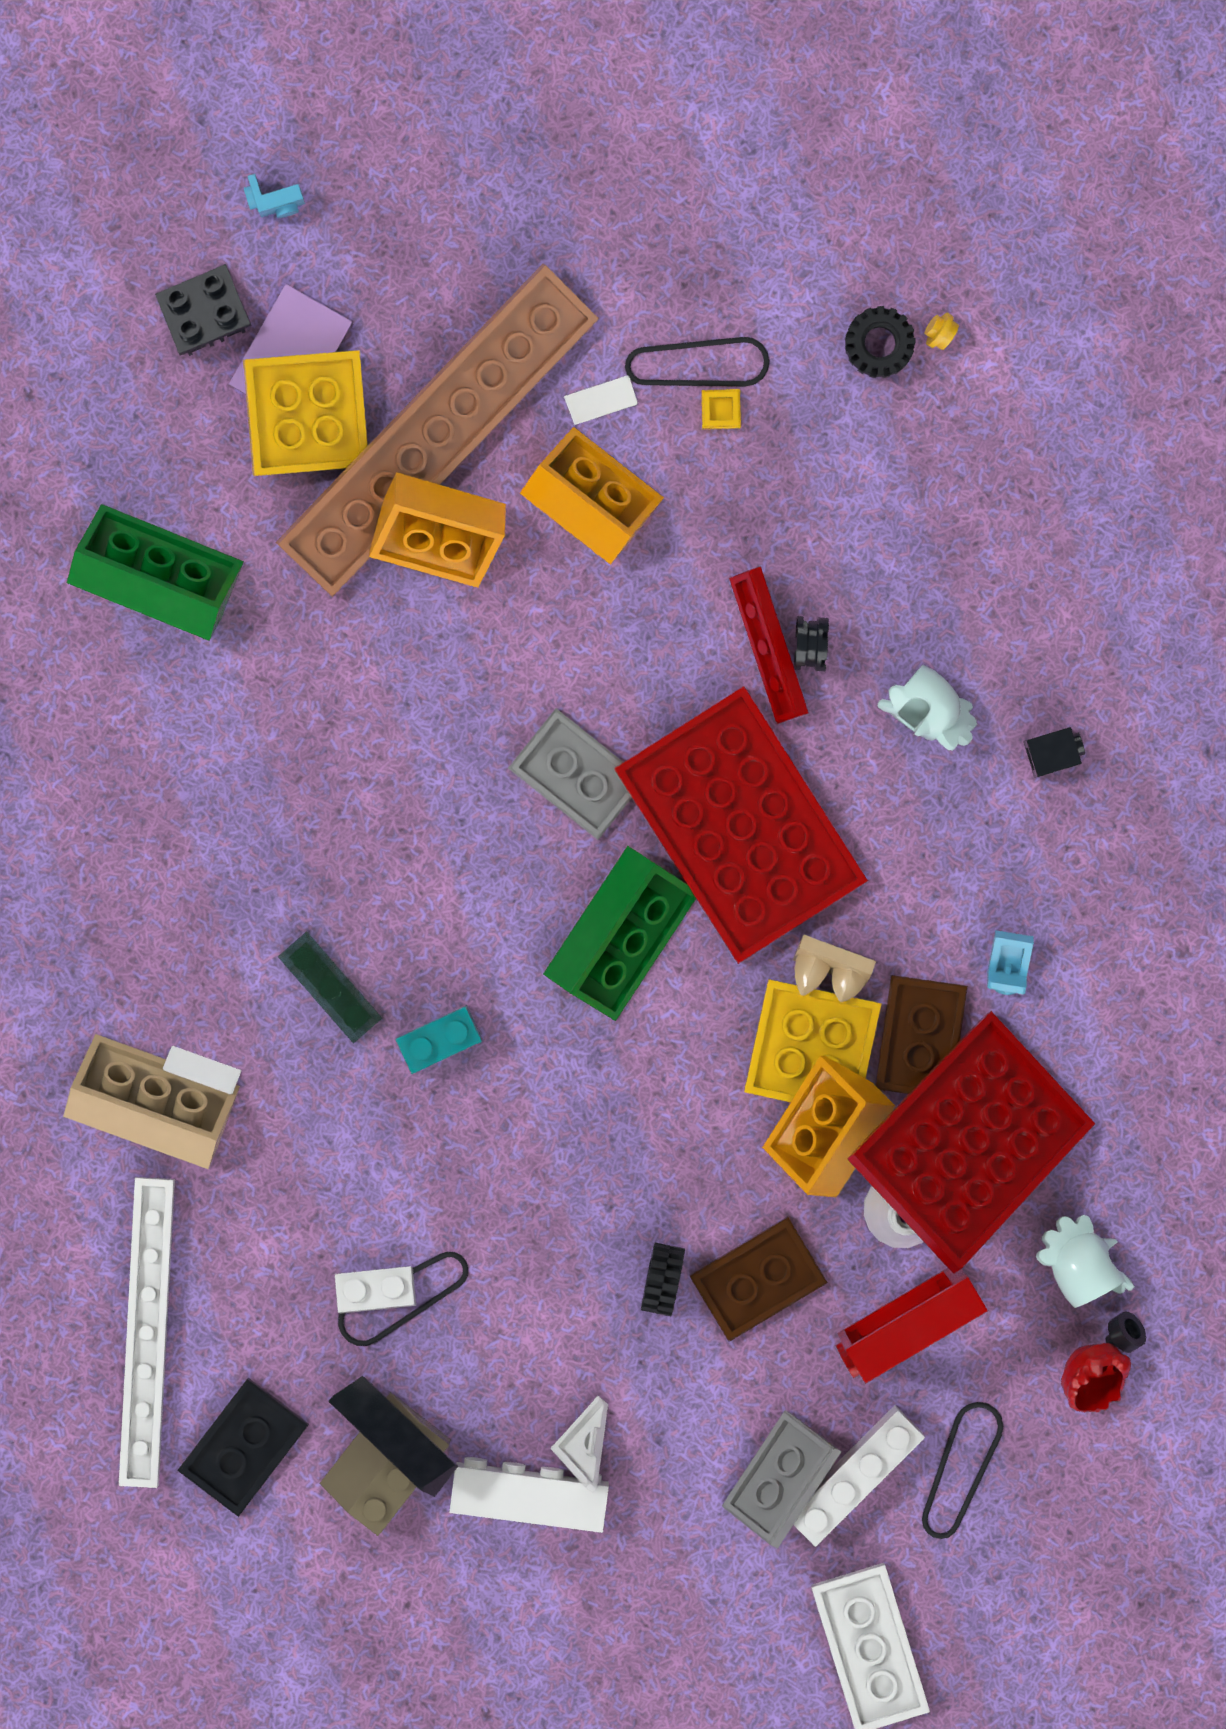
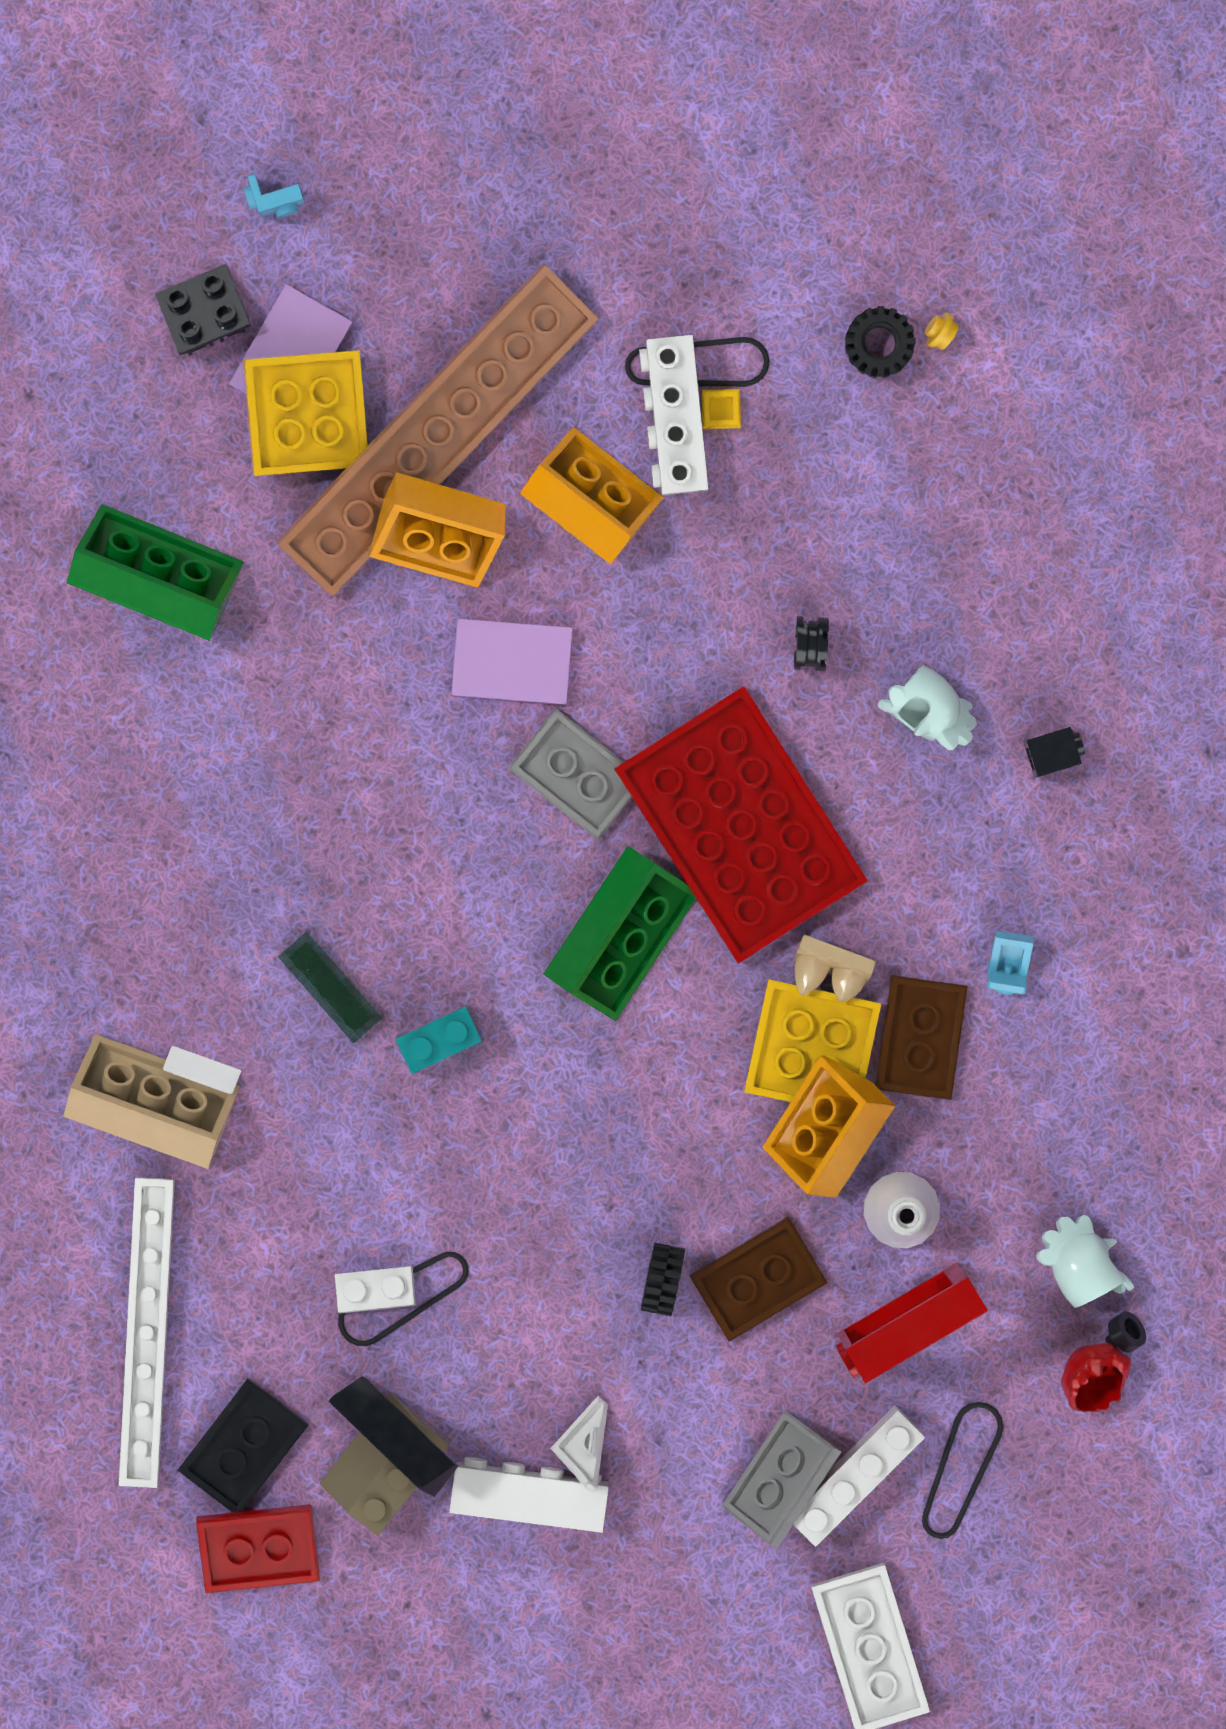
white sticker [564,376,637,425] -> none
red tile [729,567,809,724] -> none
red plate [847,1011,1095,1274] -> none
none -> red tile [196,1504,320,1593]
none -> lavender tile [451,619,573,705]
none -> white brick [639,335,708,495]

